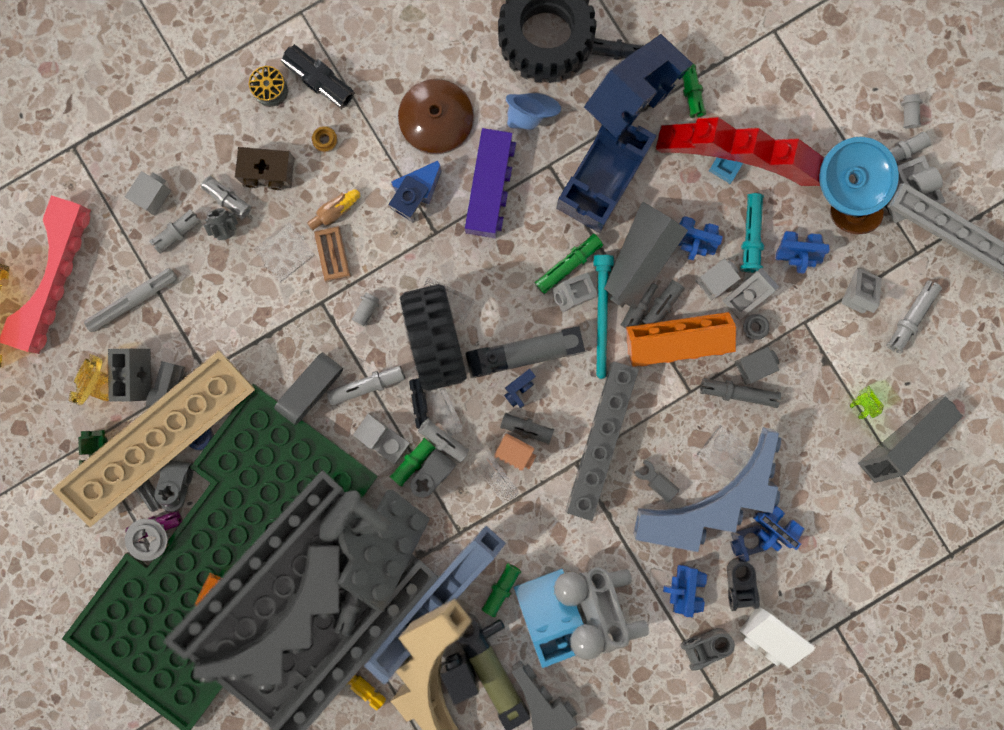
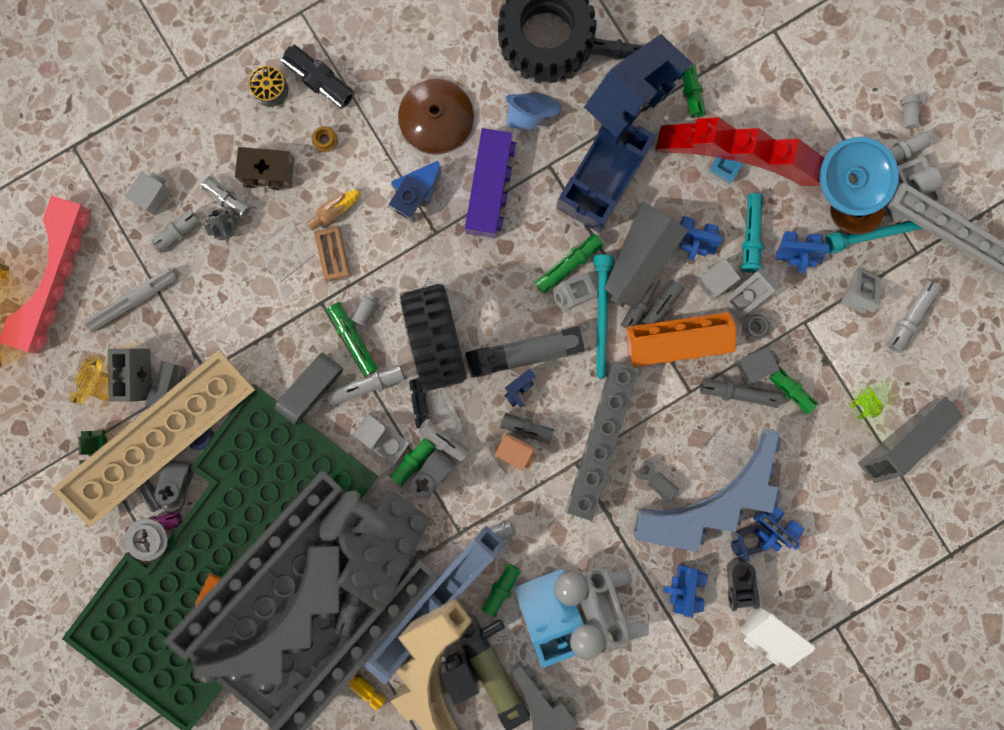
dark grey piece [680,628,735,671] -> none
none -> green pin [326,302,379,376]
none -> light grey pin [490,520,516,540]
none -> green pin [768,366,818,414]
none -> teal piece [825,221,923,254]

